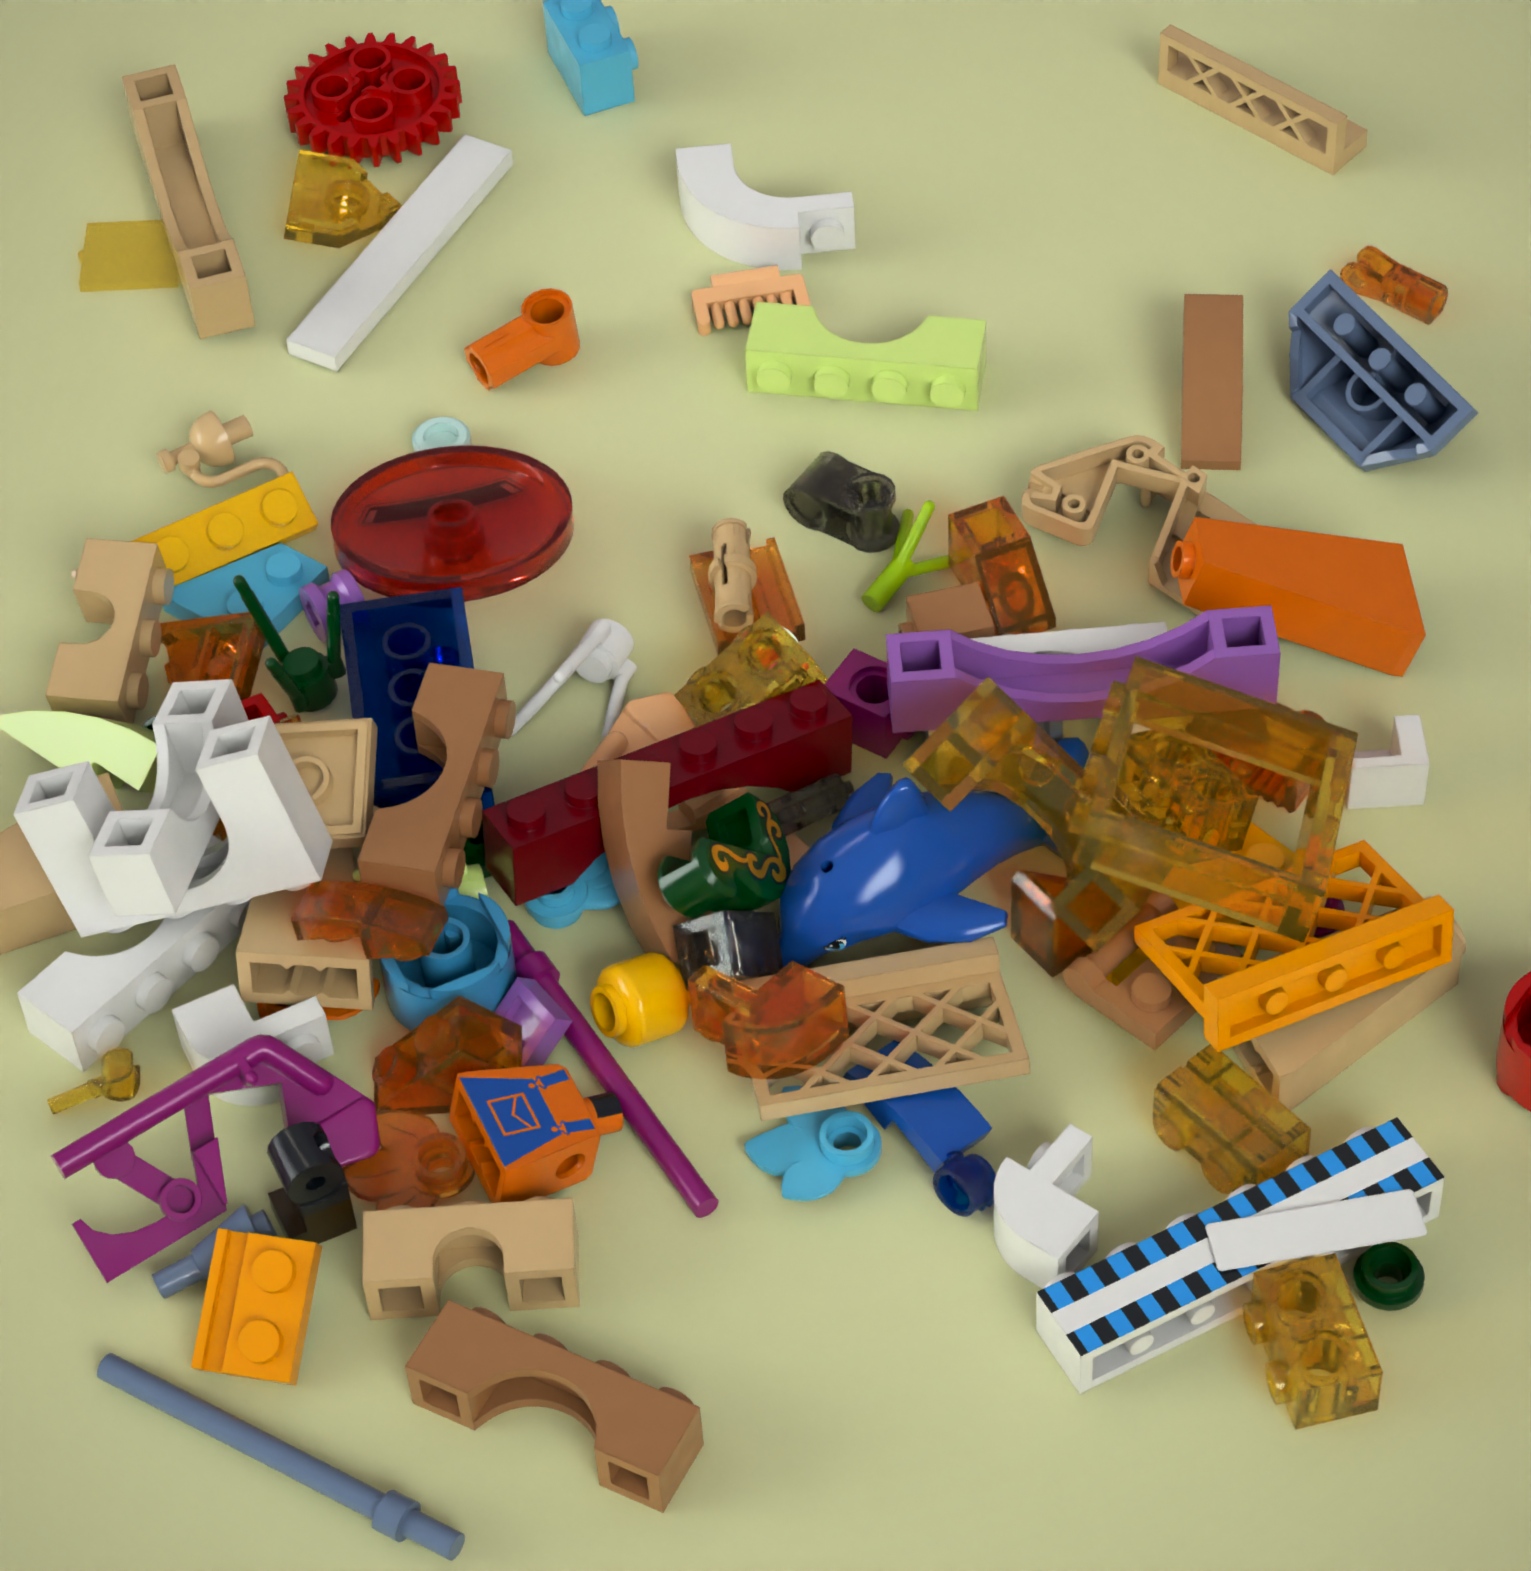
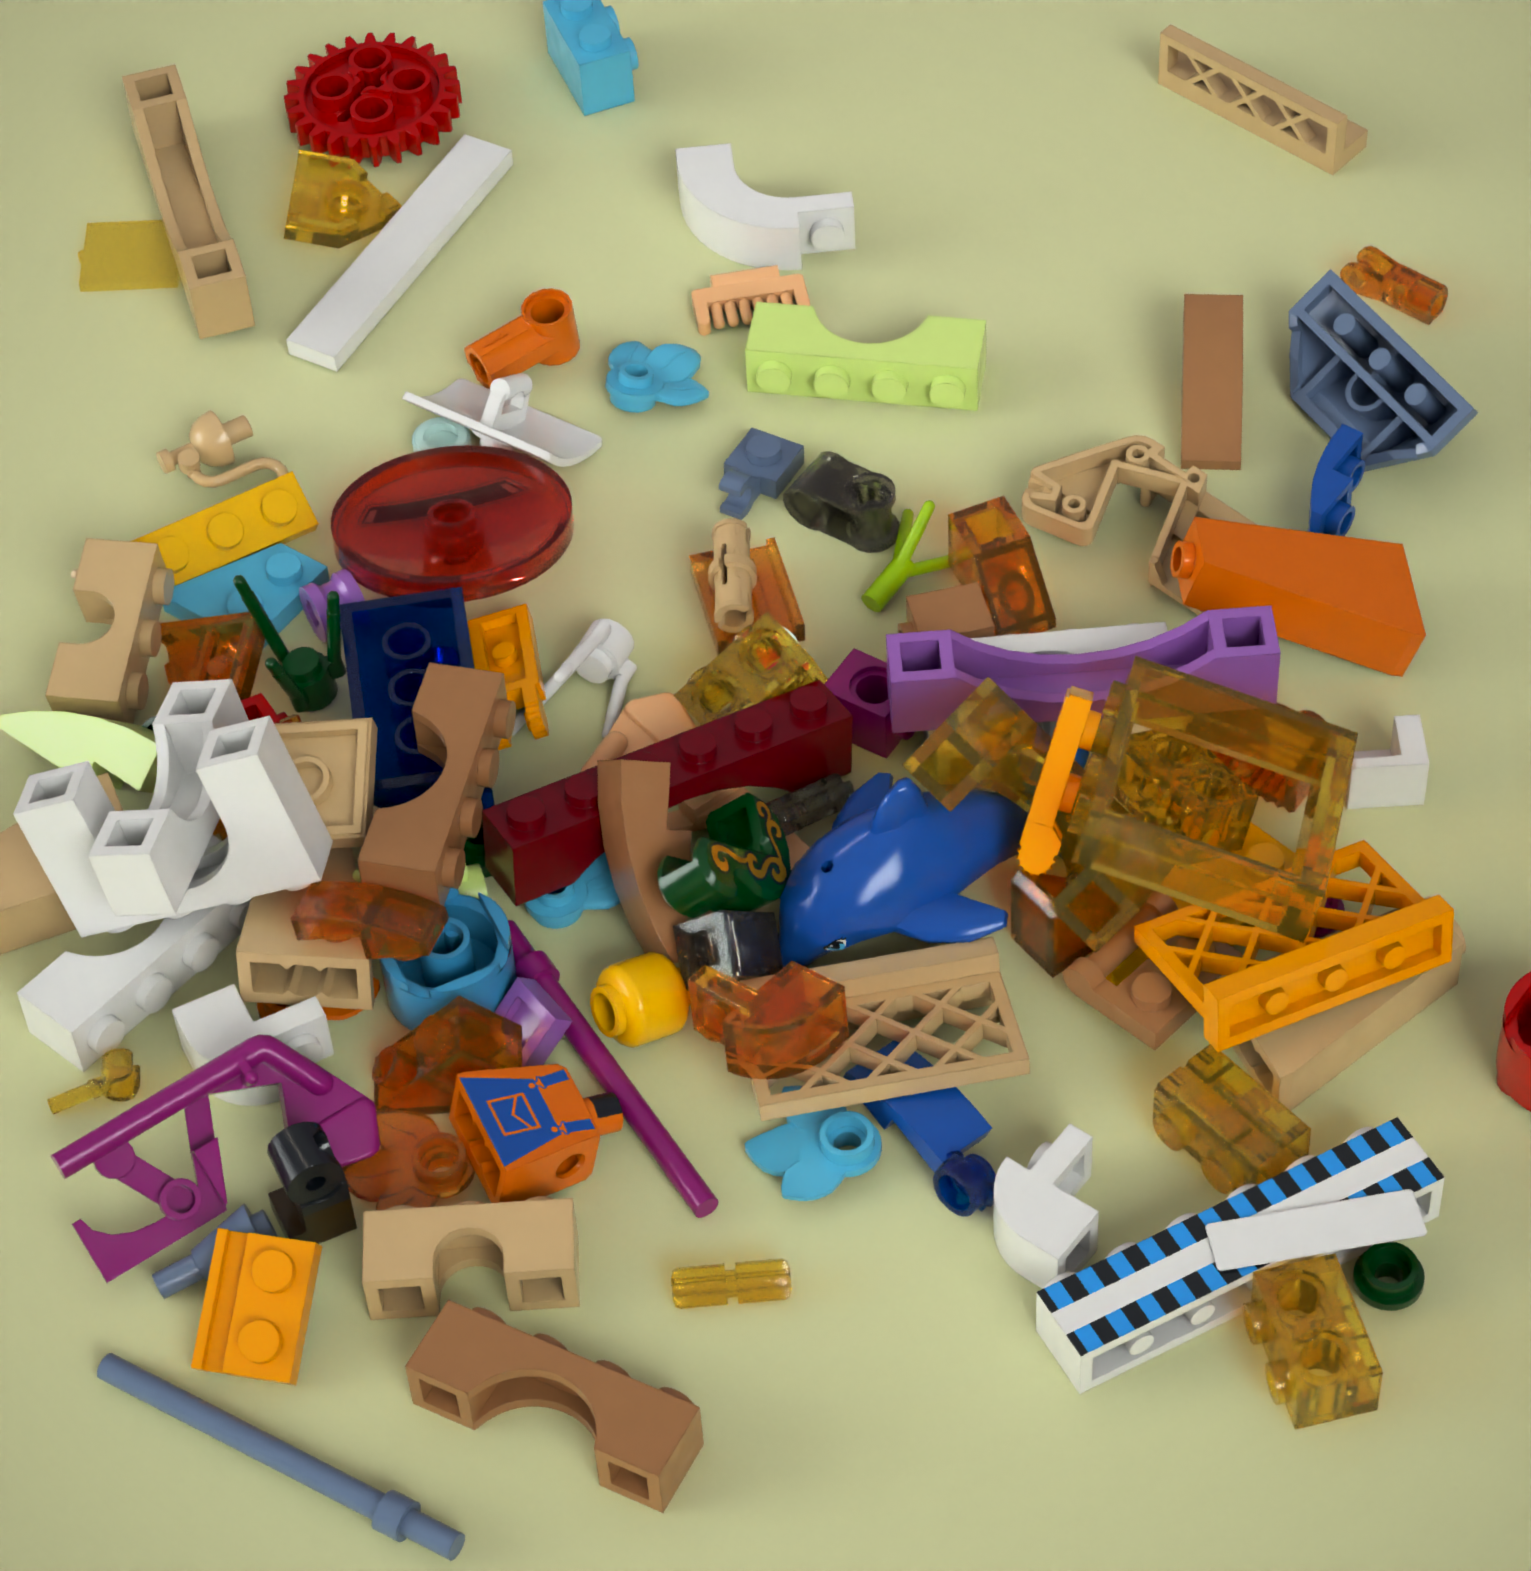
none -> white shield [402,373,602,467]
none -> light orange hinge [468,604,549,750]
none -> medium azure plate [605,341,709,413]
none -> clear yellow piece [671,1258,792,1309]
none -> sand blue plate [719,428,804,520]
none -> light orange hinge [1016,686,1102,876]
none -> blue slope [1308,424,1366,536]

